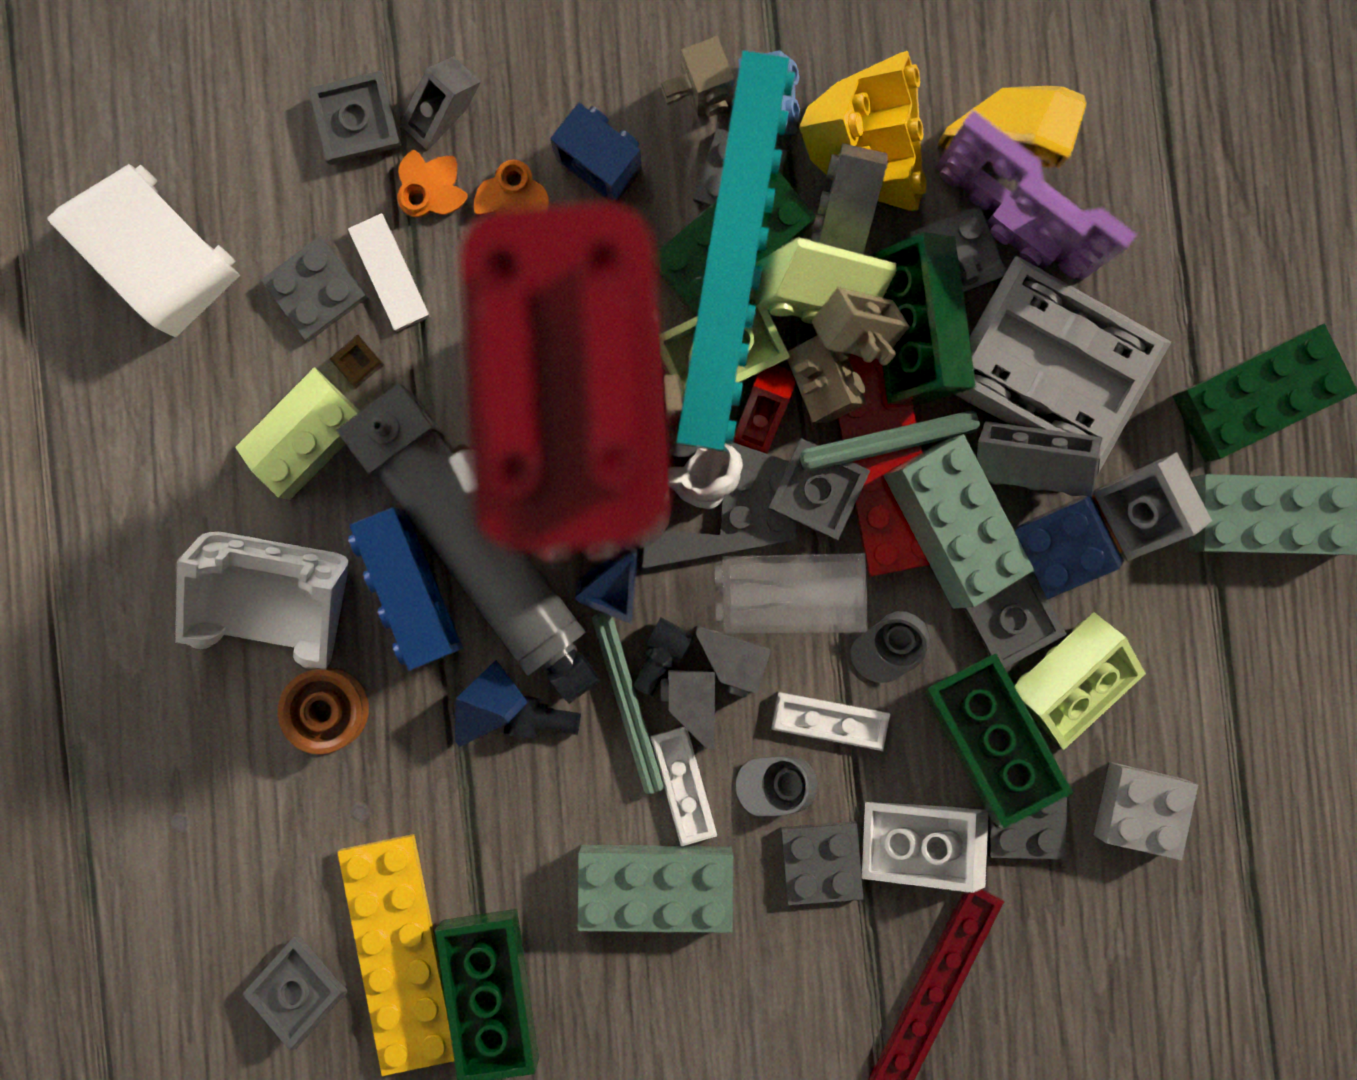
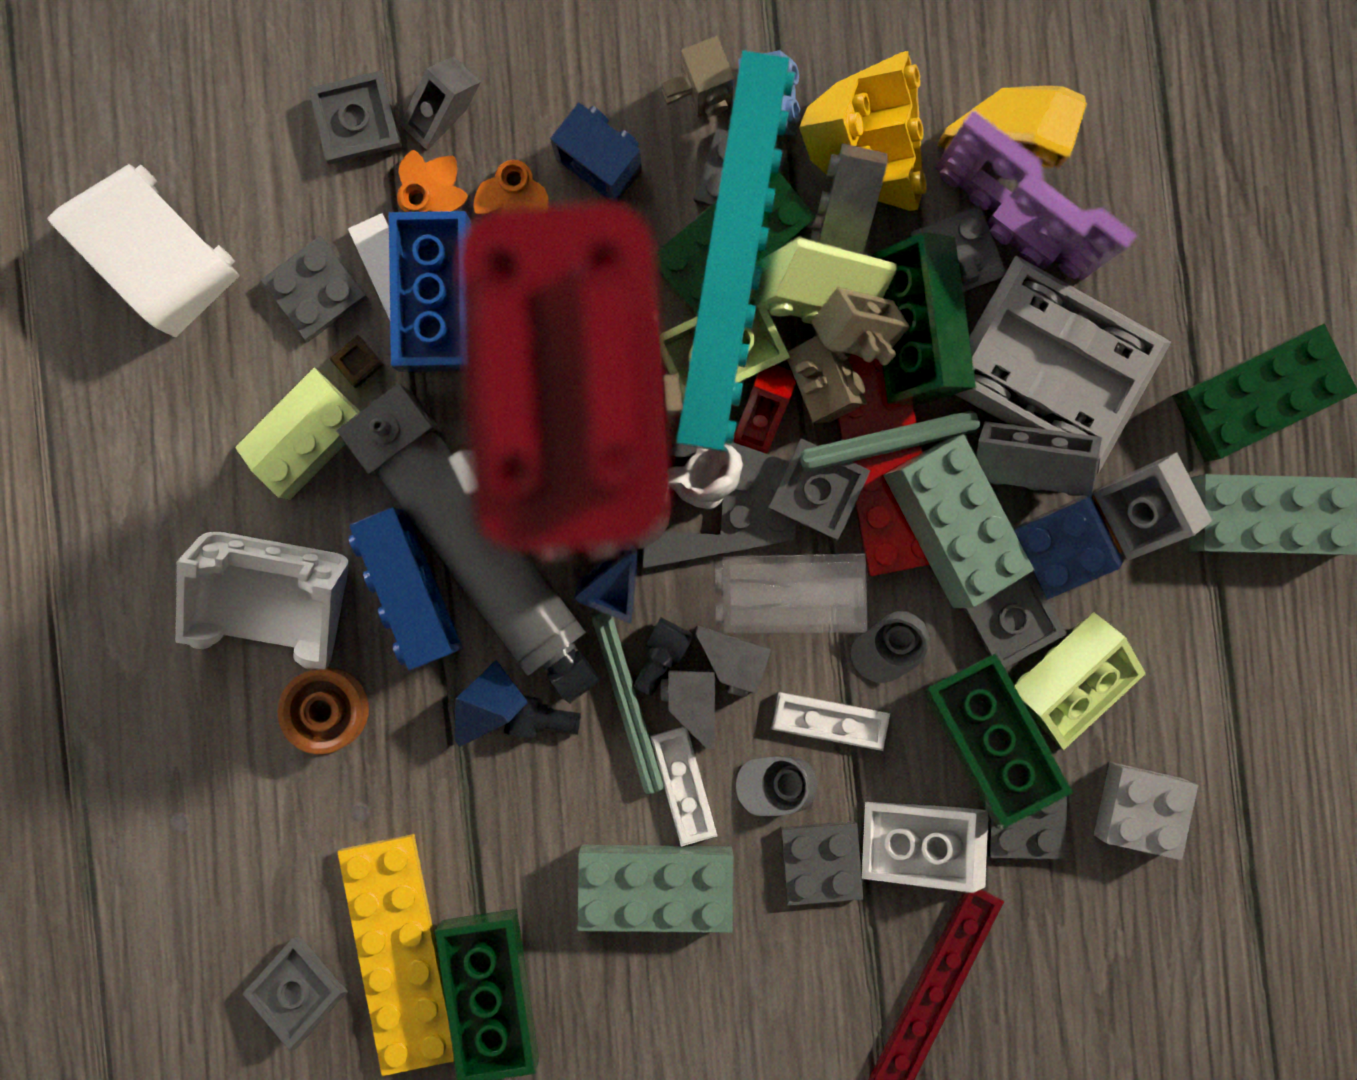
none -> blue brick [389,211,472,372]

